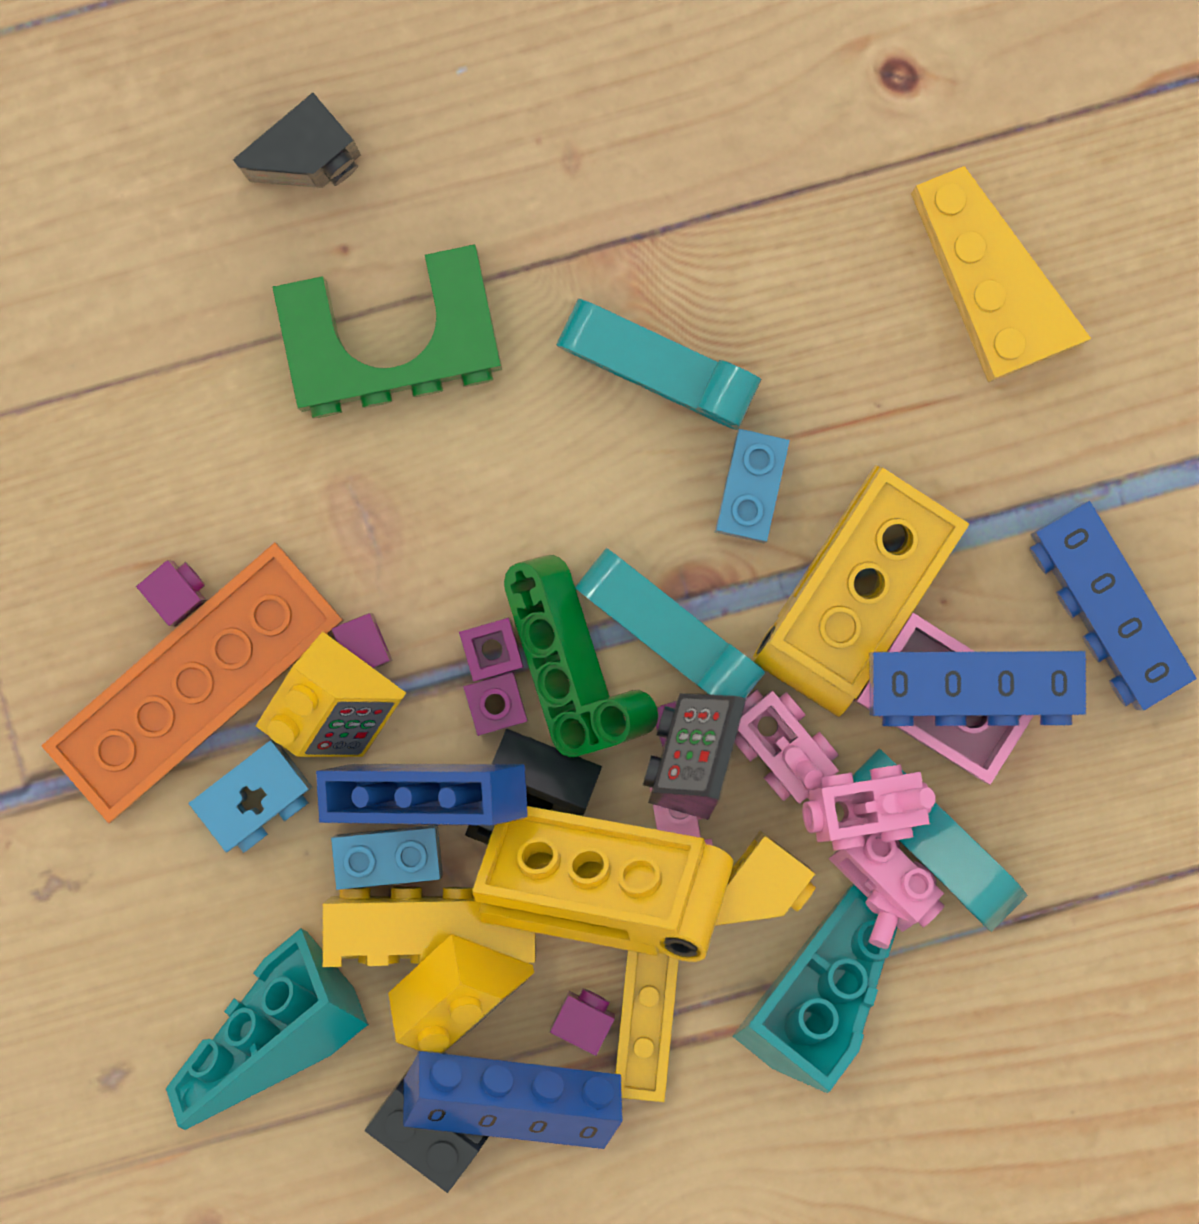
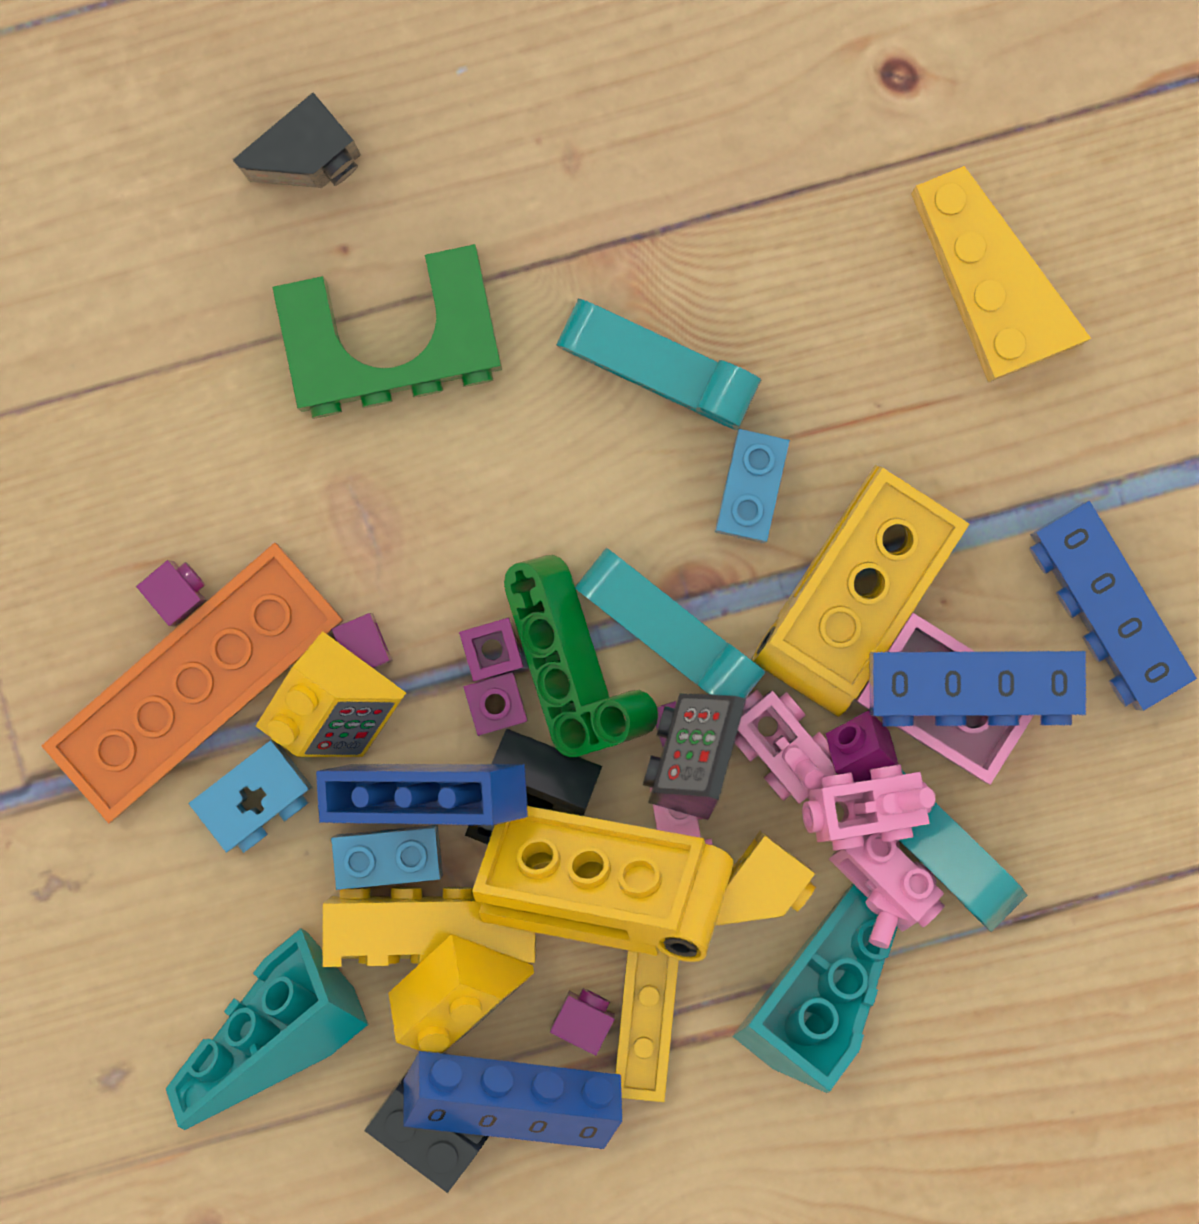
none -> magenta plate [825,710,899,783]

